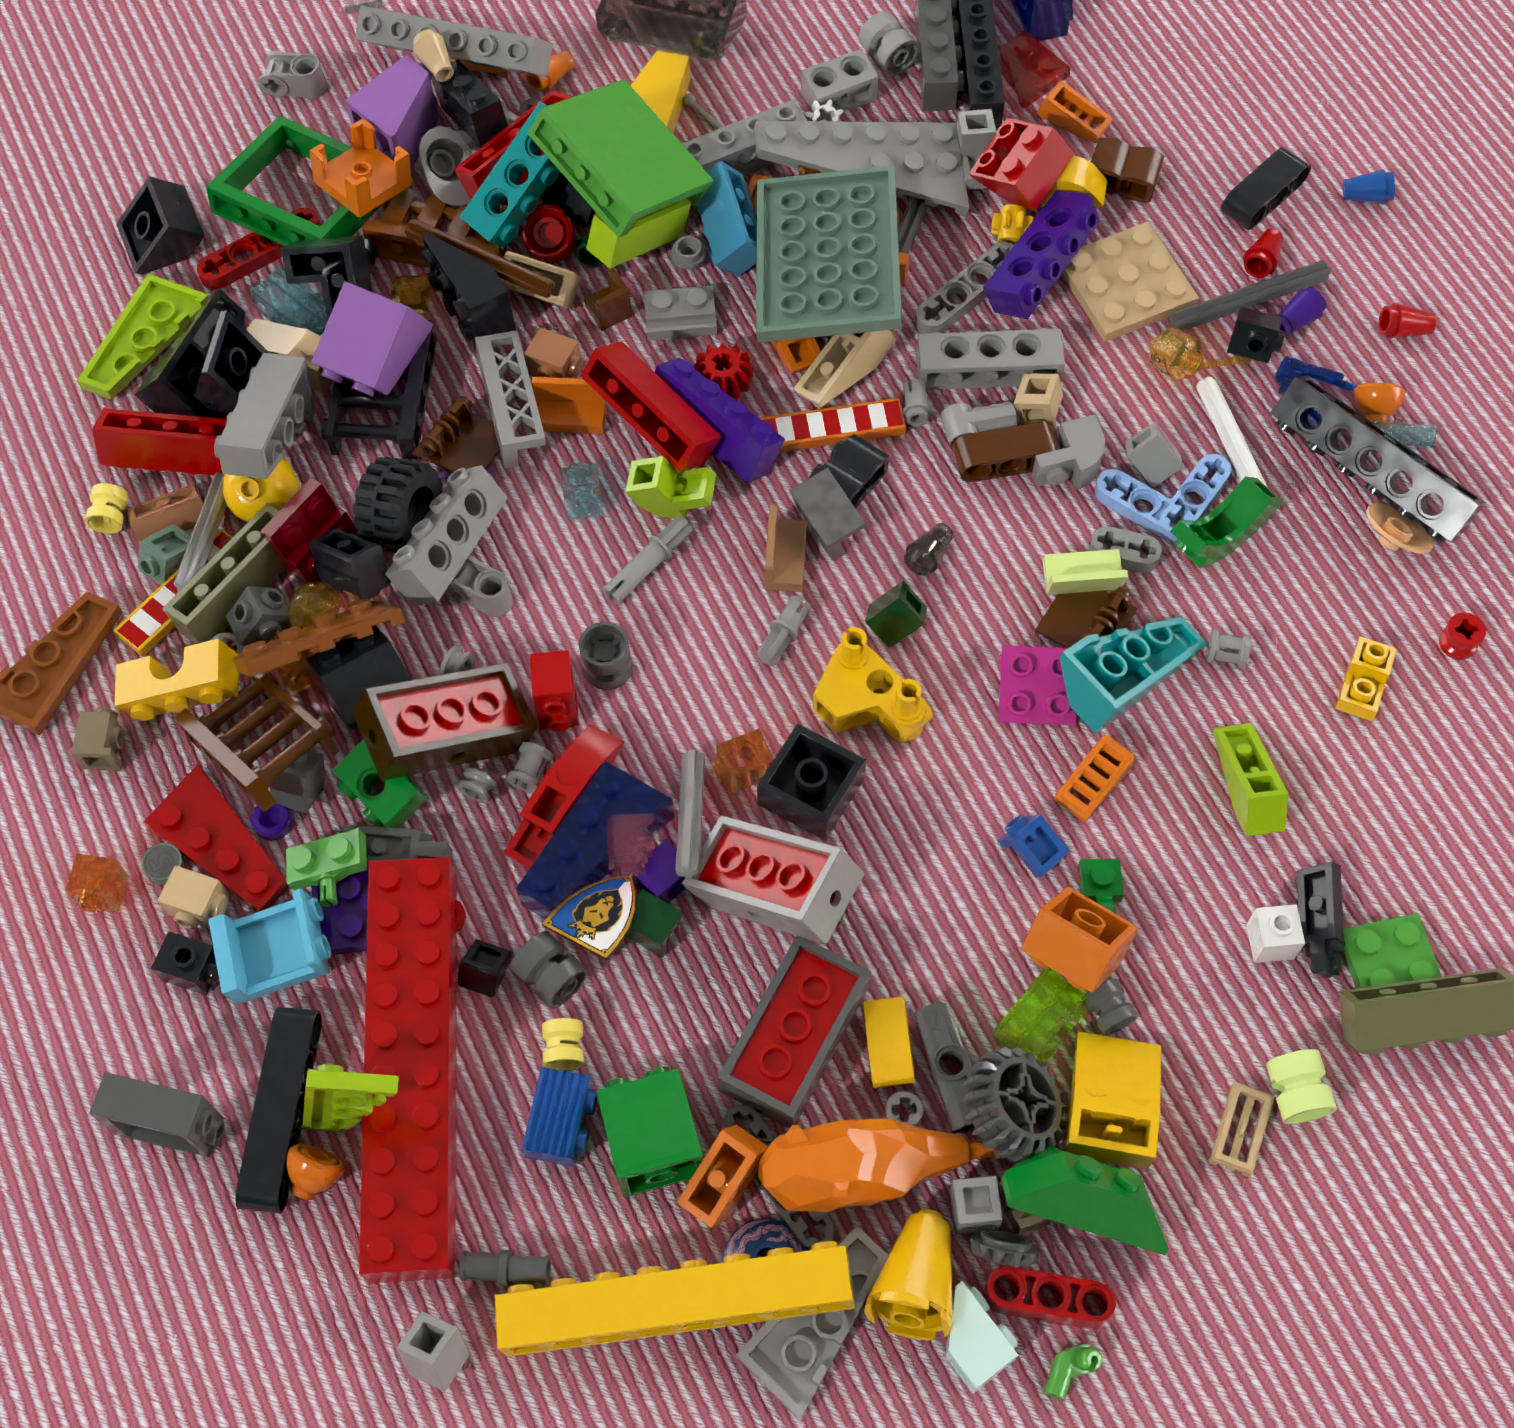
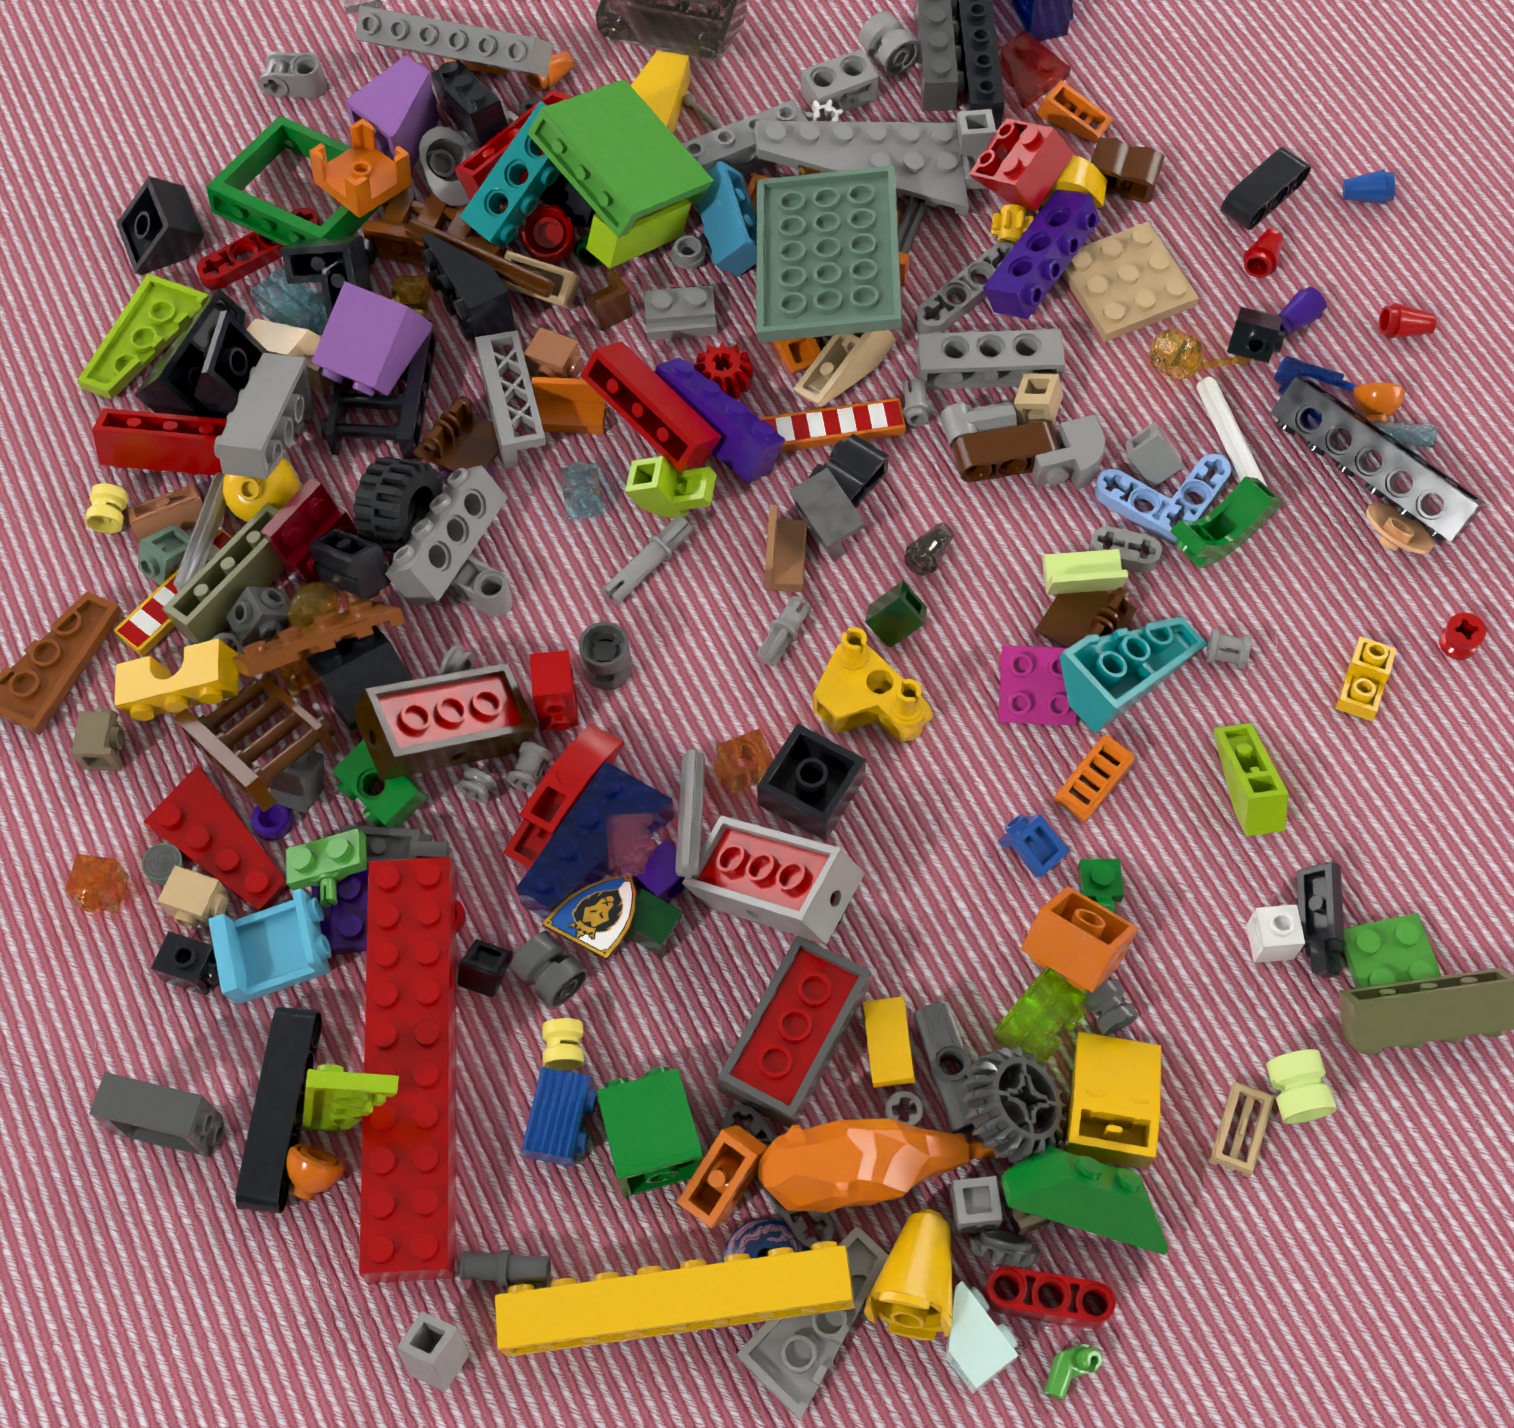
tan cone [413,29,454,82] -> none
dark grey axle [1169,260,1330,333] -> none

